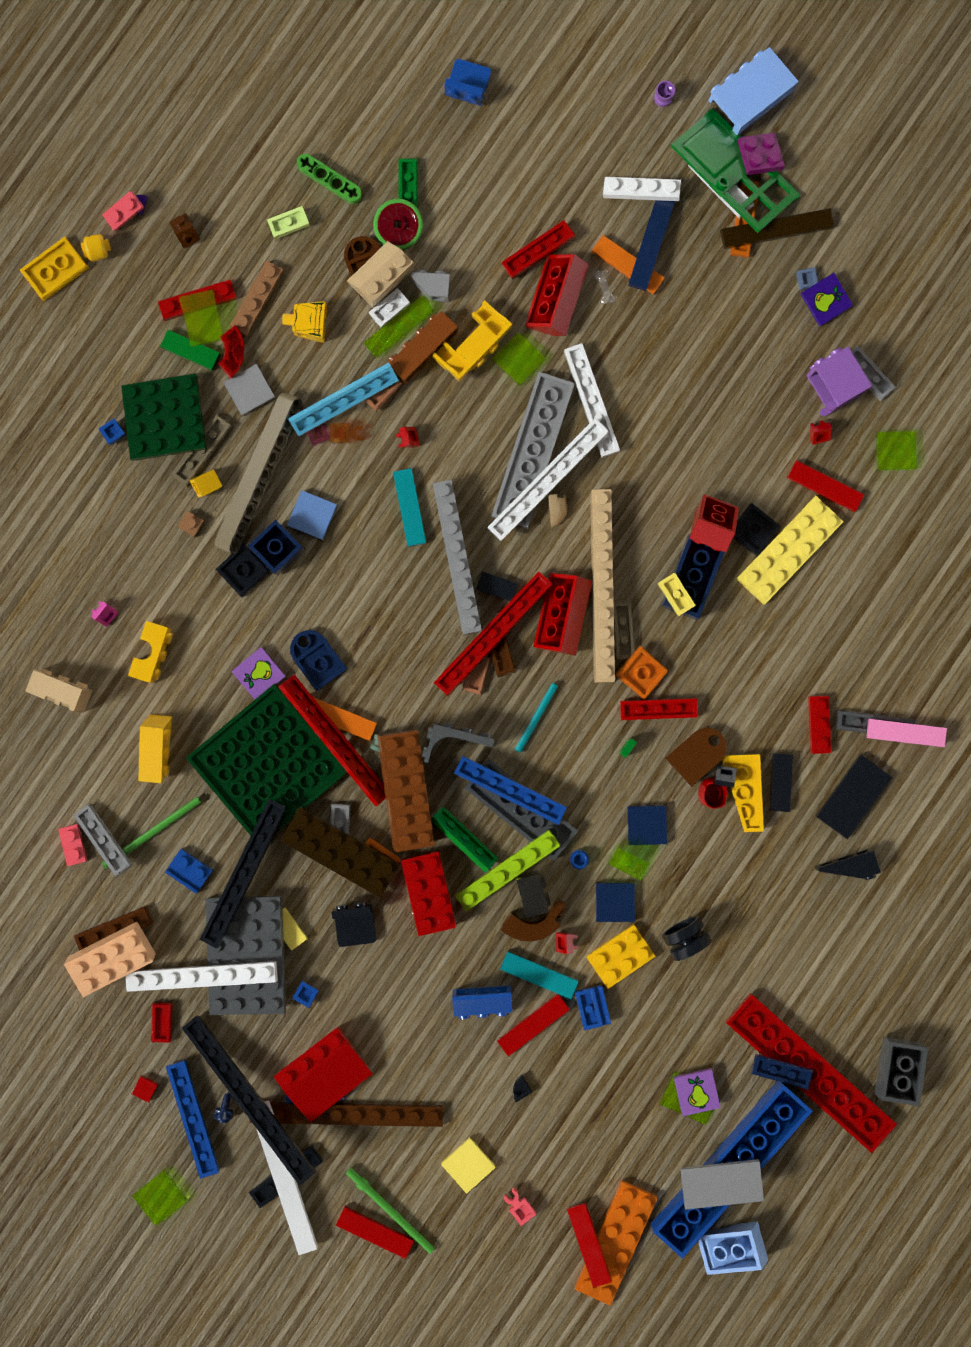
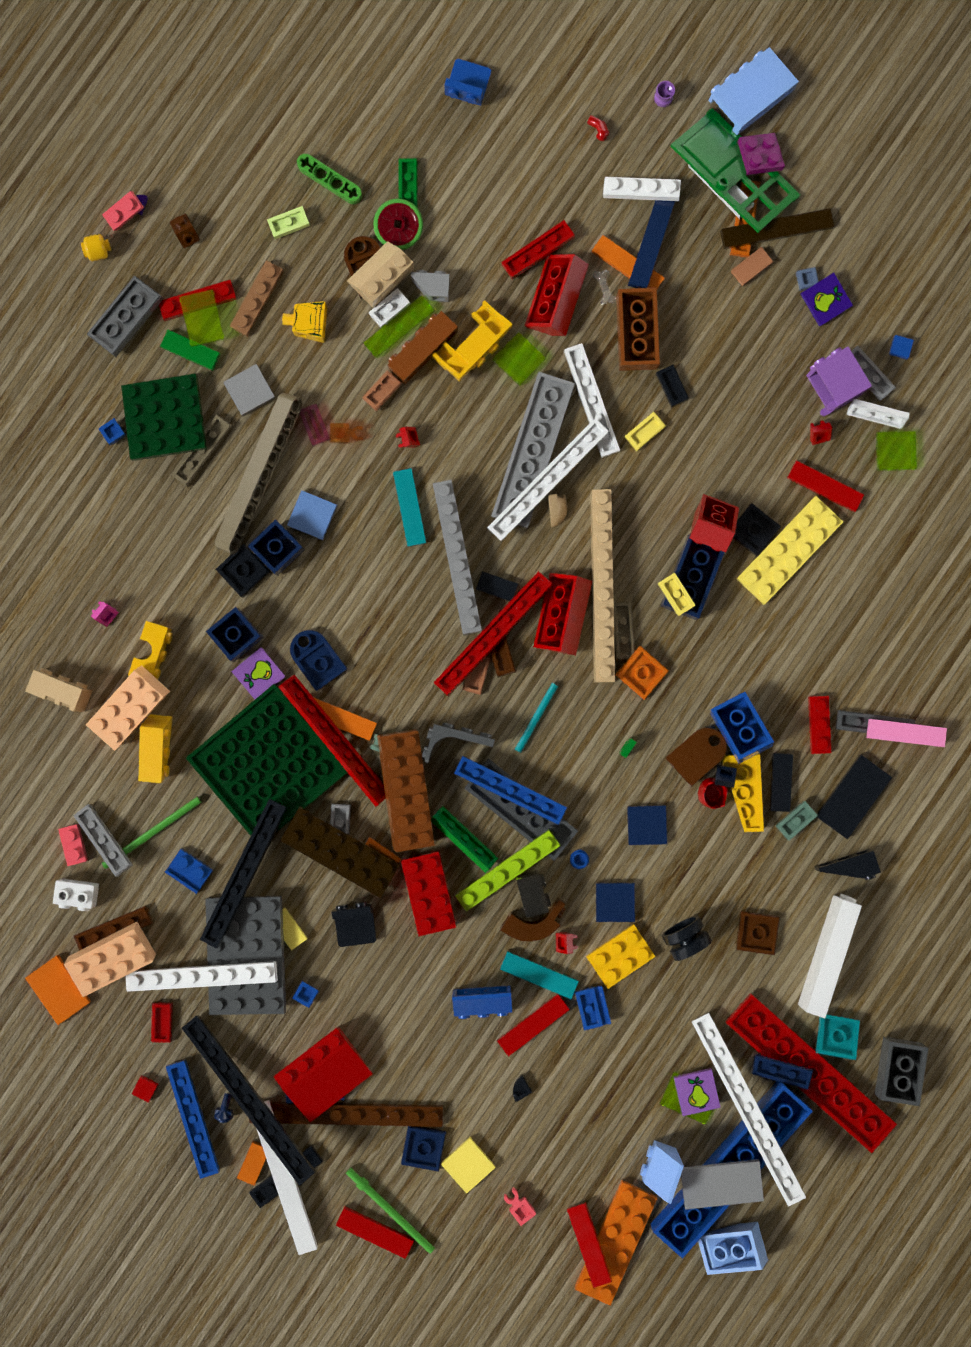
yellow tile [20,236,89,301] -> none
clear neon green tile [132,1169,187,1226] -> none
medium nougat plate [178,511,205,537] -> none
yellow panel [189,469,222,497] -> none
red tile [218,325,245,379] -> none
medium azure plate [288,363,399,436] -> none
clear neon green slope [607,845,650,880] -> none
red plate [620,698,698,720] -> none
none -> orange tile [25,955,91,1025]
none -> white brick [53,878,99,911]
none -> light nougat brick [86,665,170,751]
none -> dark grey tile [87,276,164,357]
none -> dark blue brick [206,607,264,662]
none -> orange tile [237,1140,266,1186]
none -> dark blue tile [401,1126,446,1172]
none -> red arm [587,115,609,141]
none -> dark orange brick [616,288,660,371]
none -> light yellow tile [625,412,666,451]
none -> light blue slope [640,1140,684,1204]
none -> black tile [655,365,689,408]
none -> white plate [692,1013,806,1207]
none -> blue brick [710,692,774,764]
none -> nougat tile [731,247,773,286]
none -> reddish brown tile [736,911,780,955]
none -> sand green plate [775,801,818,841]
none -> white brick [798,894,862,1018]
none -> teal plate [816,1014,860,1060]
none -> white tile [847,399,909,429]
none -> blue tile [889,335,914,360]

